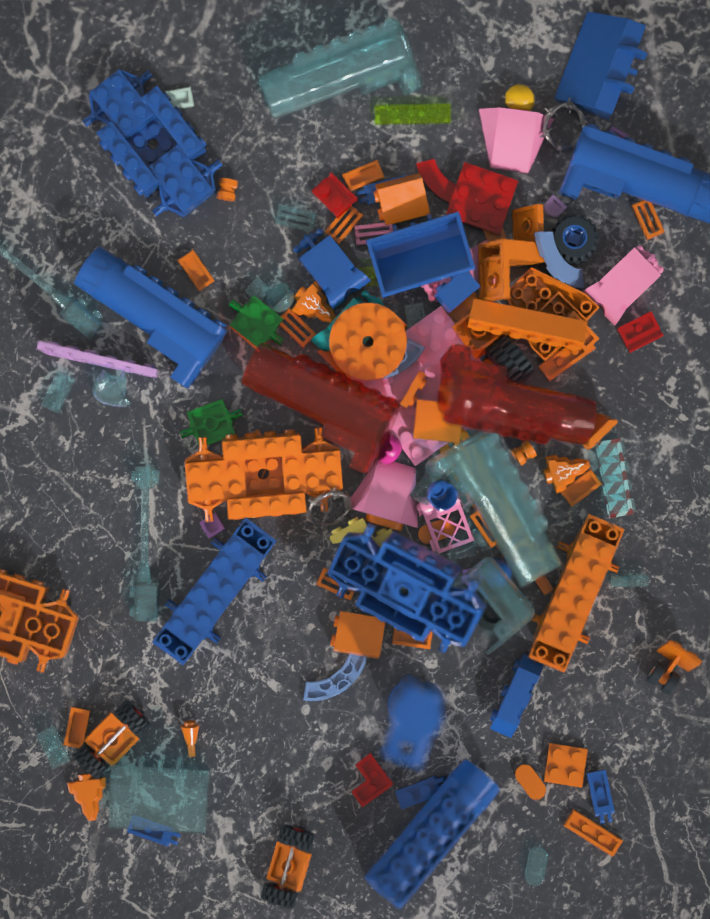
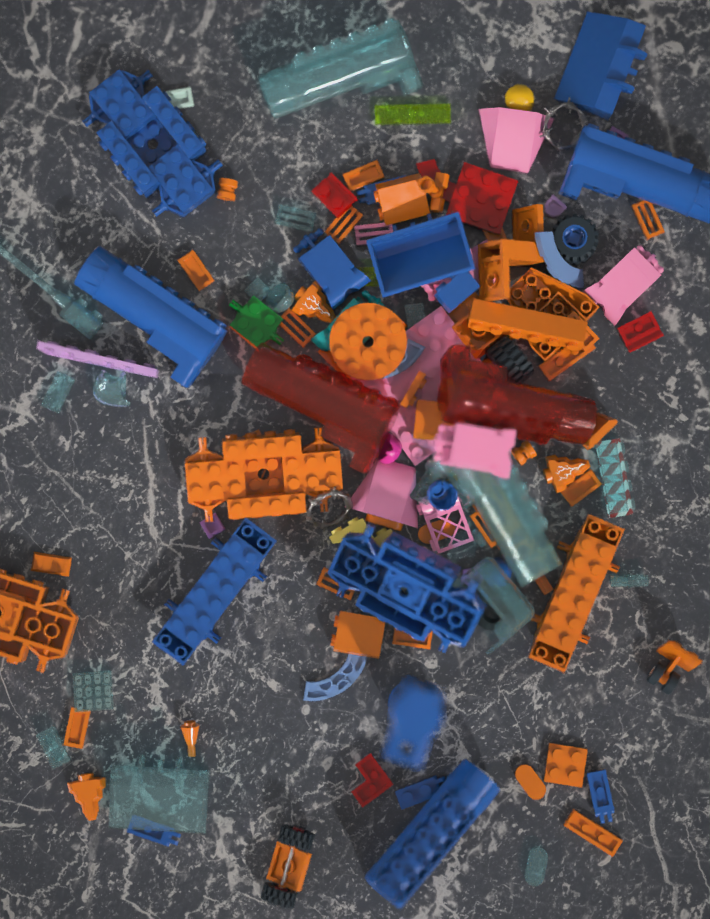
plate [73,700,151,779] -> none
clear light blue bar [130,467,160,621] -> none
green plate [179,399,243,446] -> none
blue brick [489,654,544,738] -> none
none -> orange tile [31,552,72,577]
none -> clear light blue tile [72,670,114,713]
none -> orange bar [418,172,450,213]
none -> bright pink piece [433,423,516,479]

